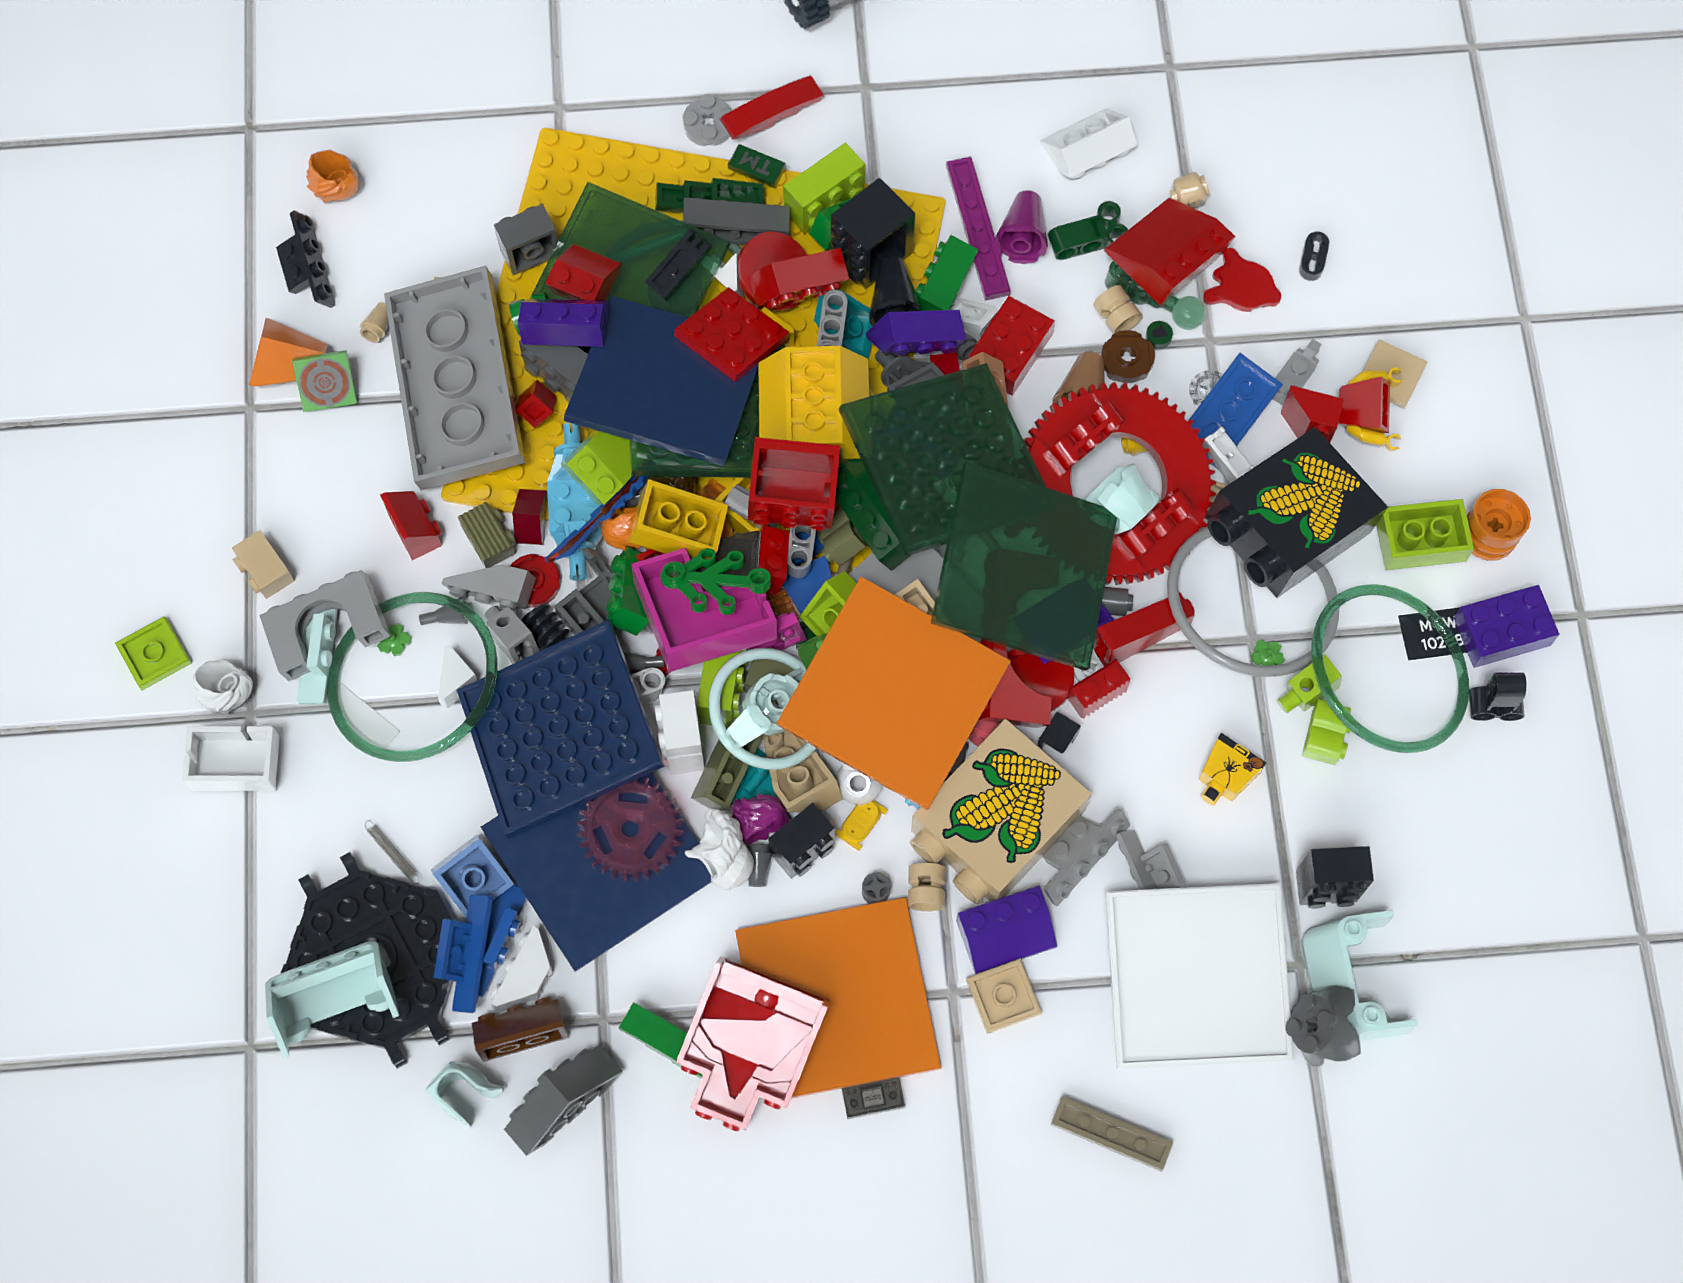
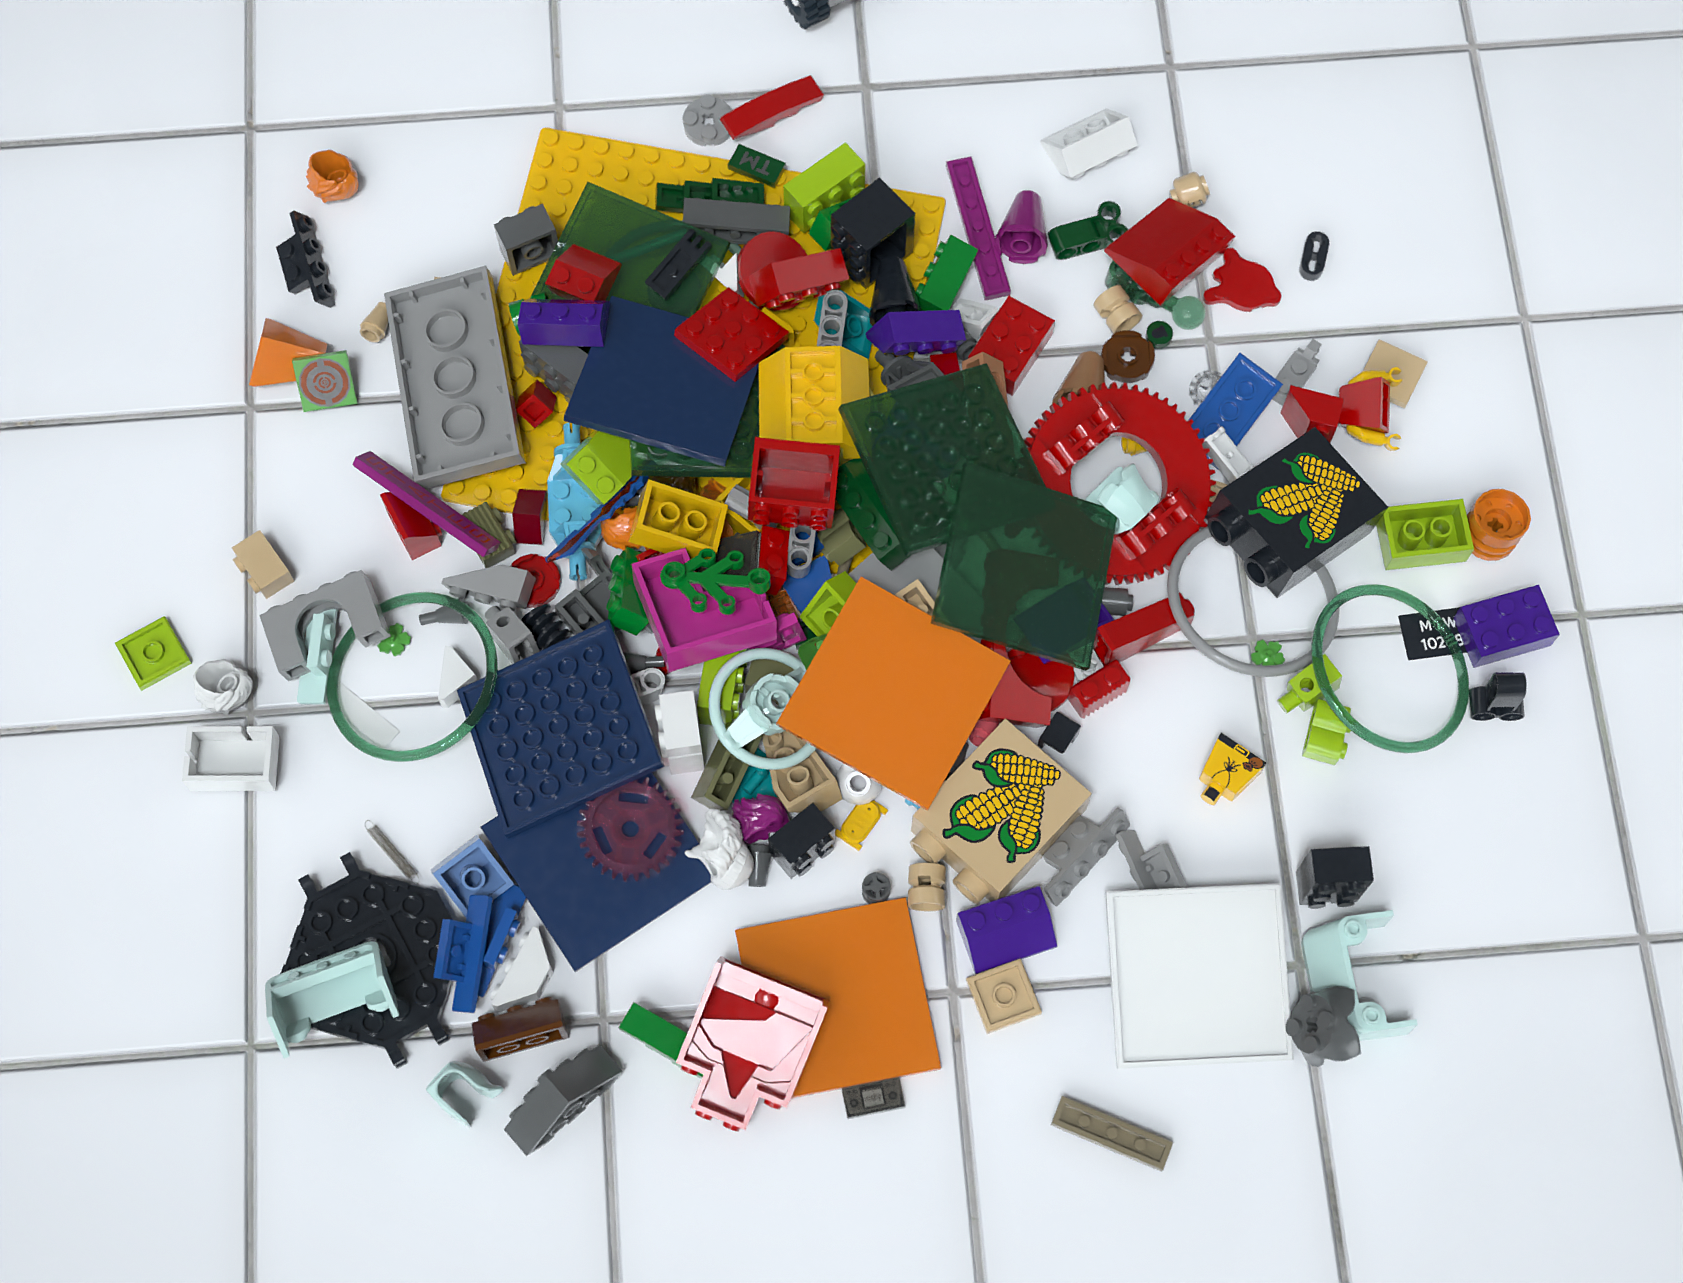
none -> magenta tile [352,451,501,557]

